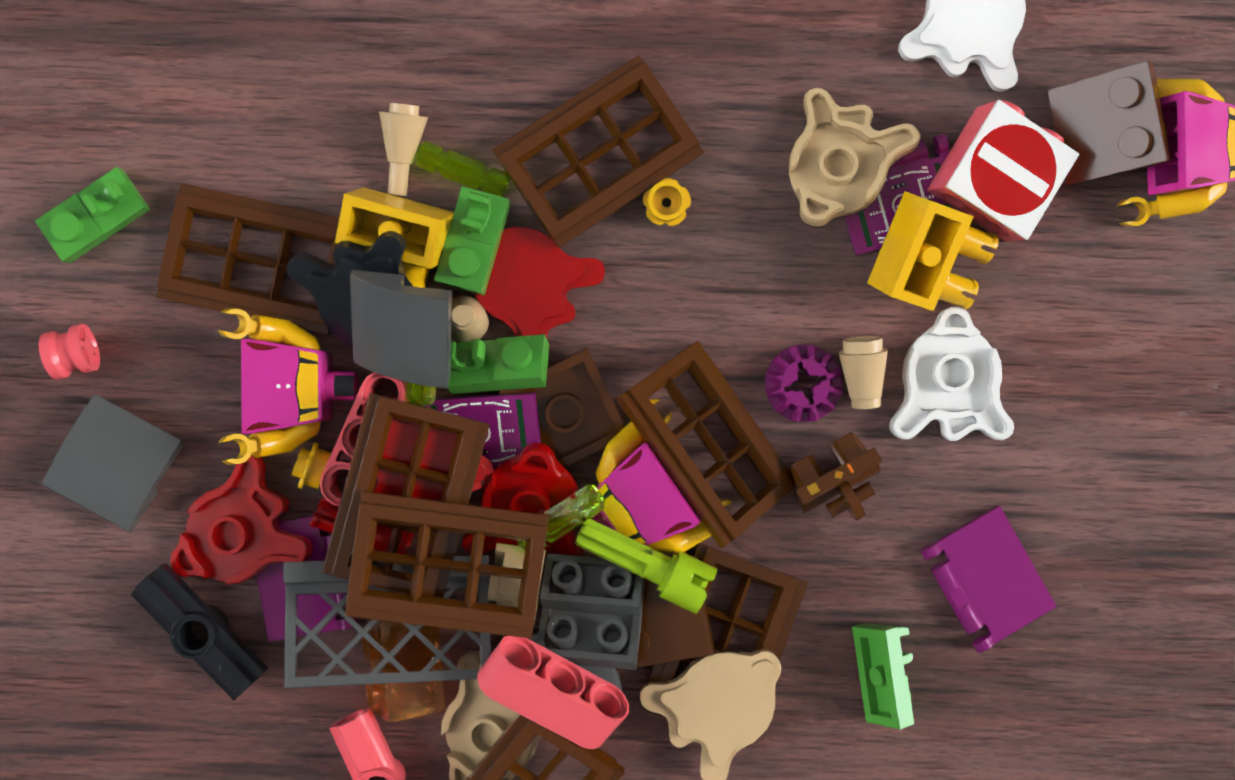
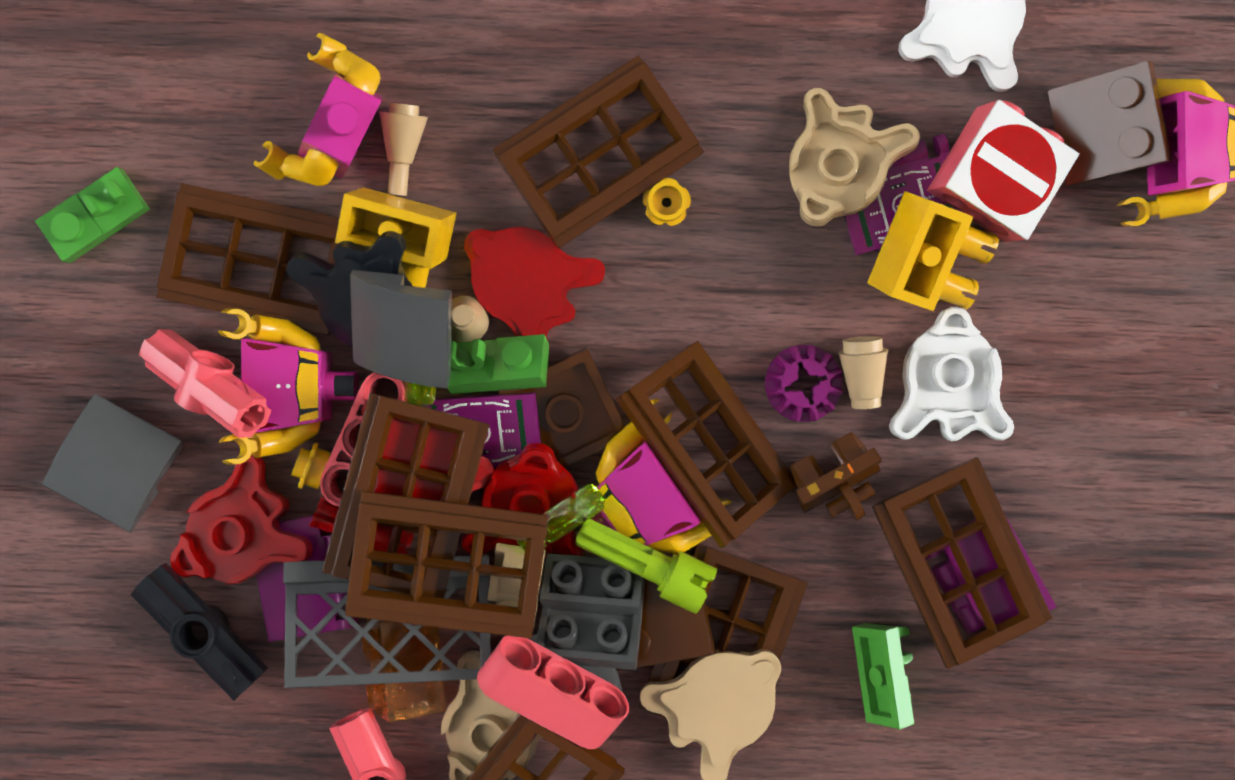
coral wheel [38,323,101,380] -> none
clear neon green axle [415,141,510,197] -> none
bright green plate [434,186,511,296] -> none
none -> coral piece [139,329,271,438]
none -> torso [253,33,382,186]
none -> reddish brown piece [871,457,1053,669]

